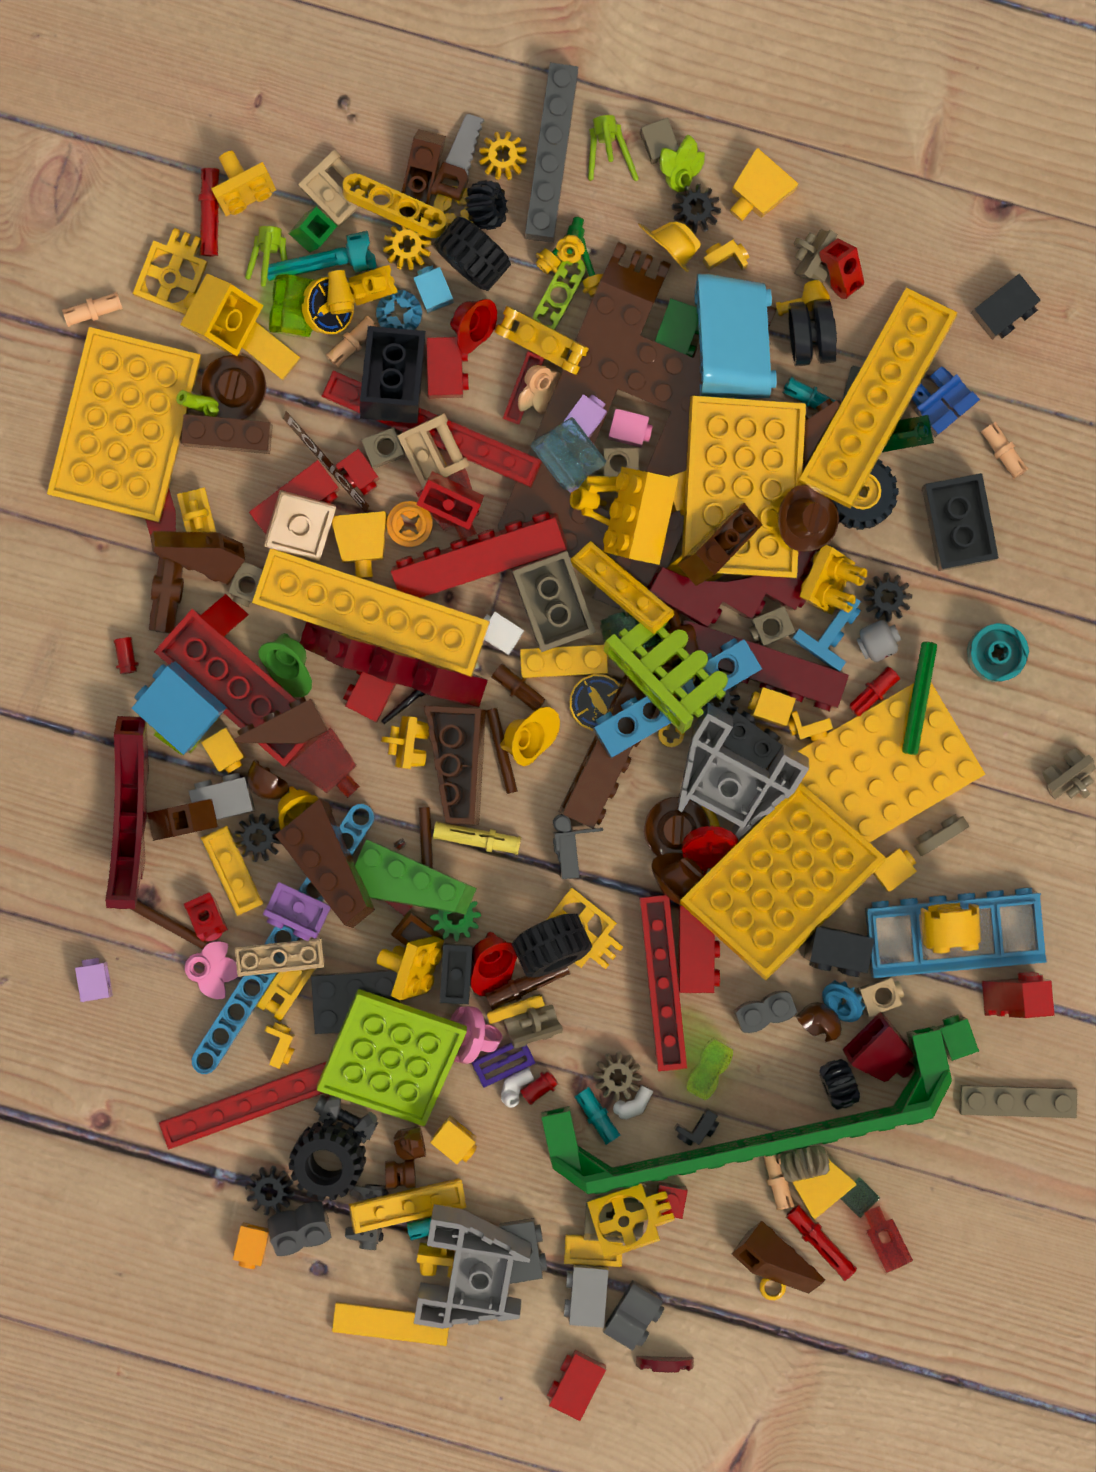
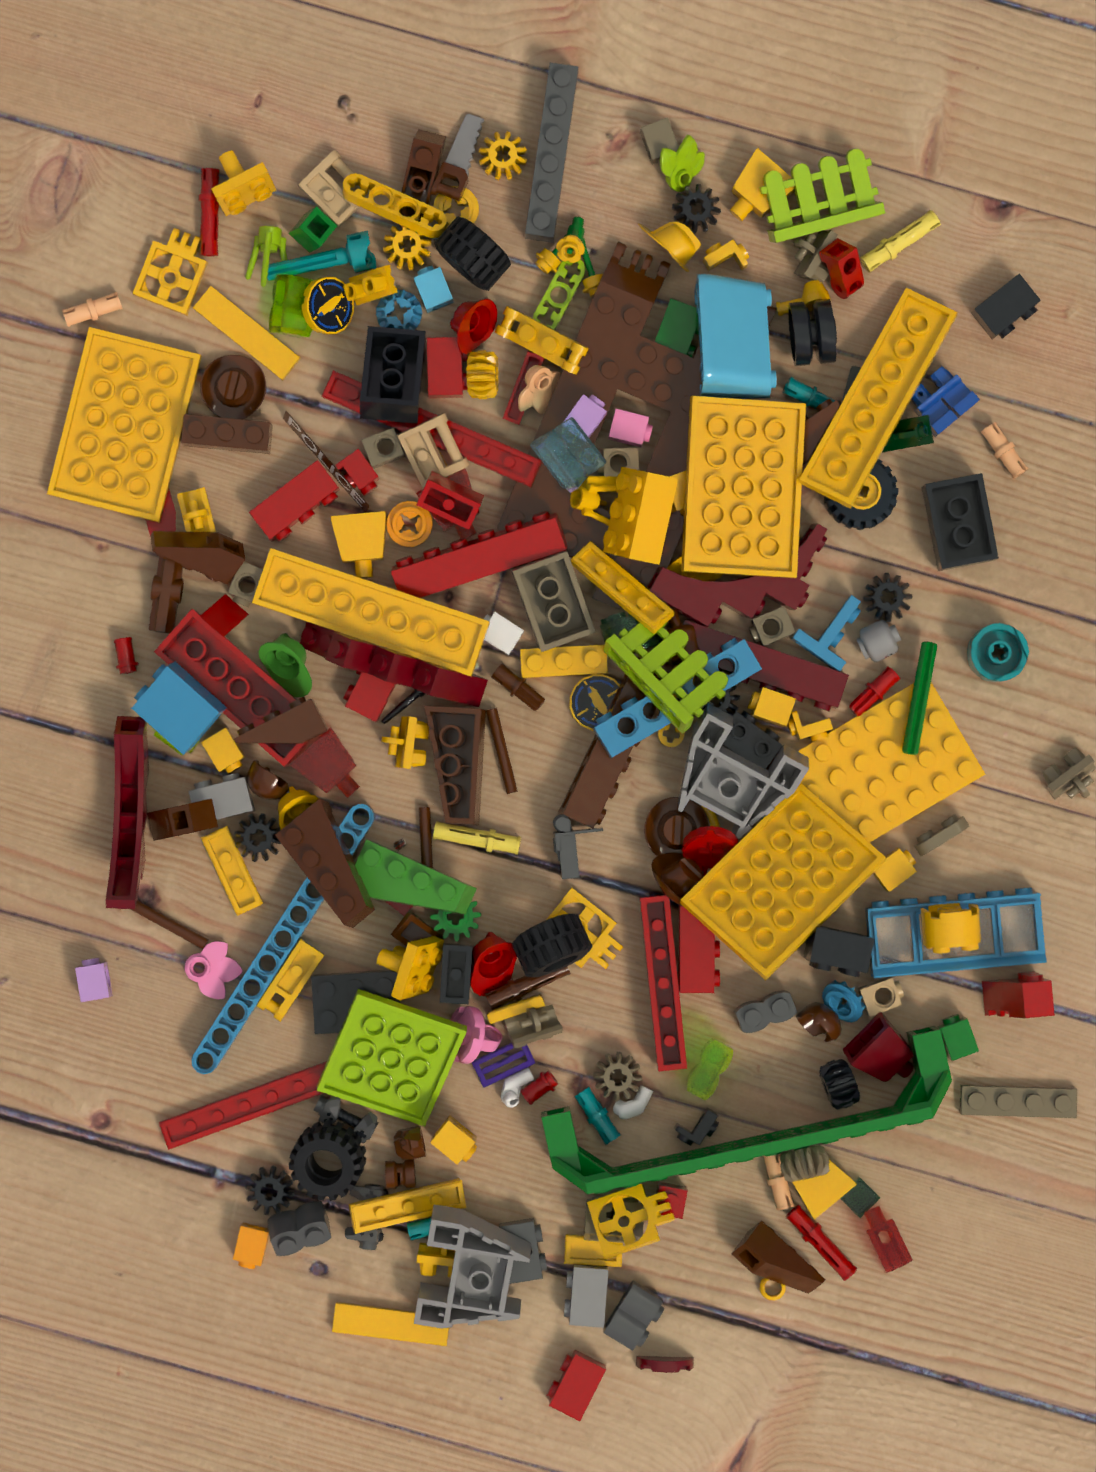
lime arm [176,390,219,417] -> none
yellow brick [180,274,264,356] -> none
red brick [184,892,228,942] -> none
tan tile [235,938,325,977] -> none
tan plate [263,490,336,561] -> none
medium lavender bracket [263,882,331,941] -> none
yellow bracket [264,1022,295,1069] -> none
light nougat pin [325,315,378,368] -> none
yellow cone [327,270,355,314] -> none
black gear [465,180,508,230] -> none
yellow piece [500,706,560,766] -> none
lime plant [588,115,639,181] -> none
reddish brown slope [677,503,763,586] -> none
reddish brown hat [778,485,839,552] -> none
yellow plate [799,545,867,615] -> none
none -> yellow gear [466,350,499,399]
none -> lime fence [759,149,886,243]
none -> light yellow pin [859,210,941,273]

